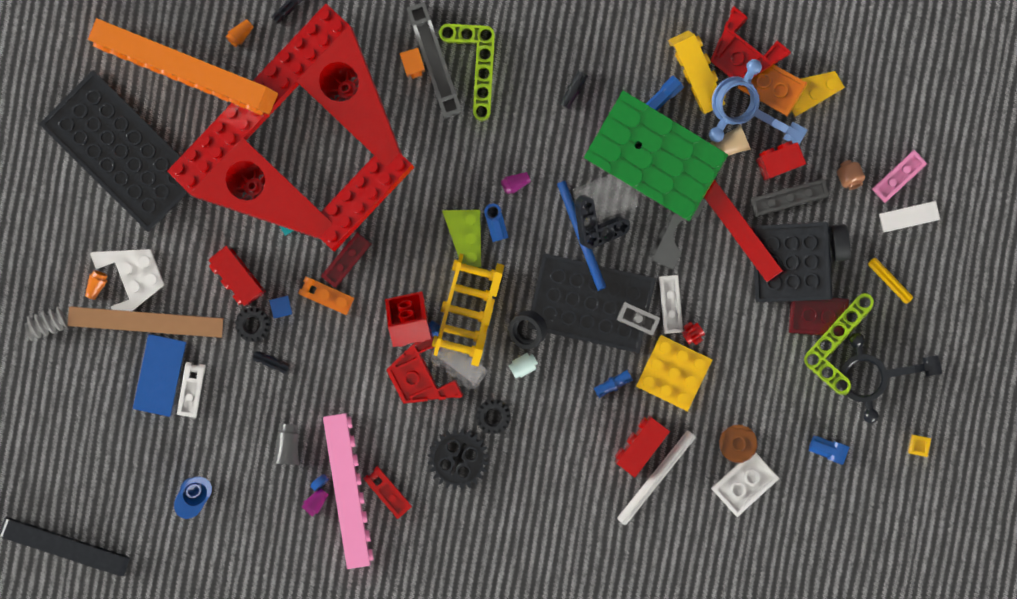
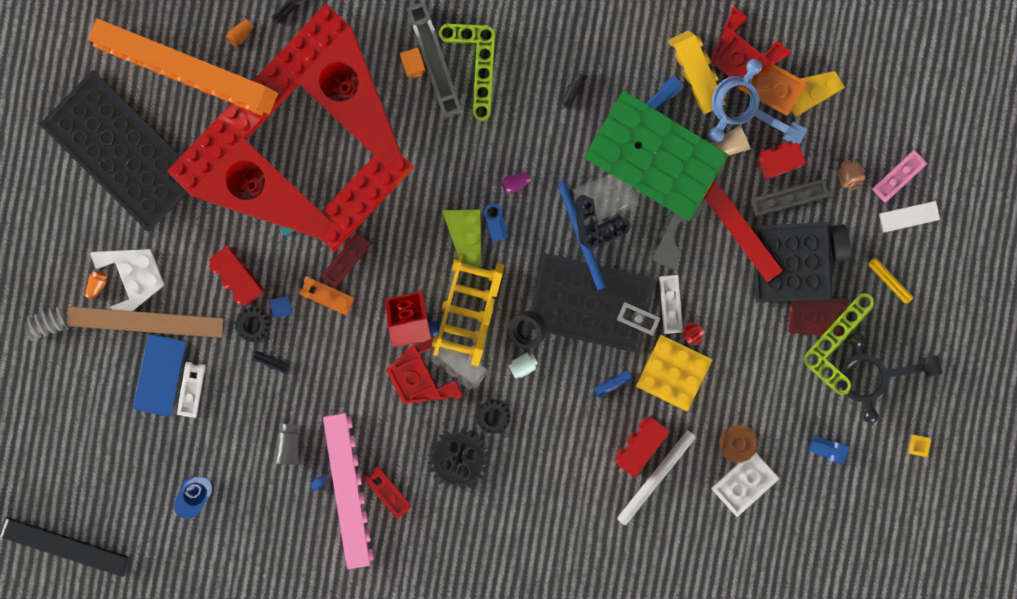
magenta cone [301,488,329,517] -> none

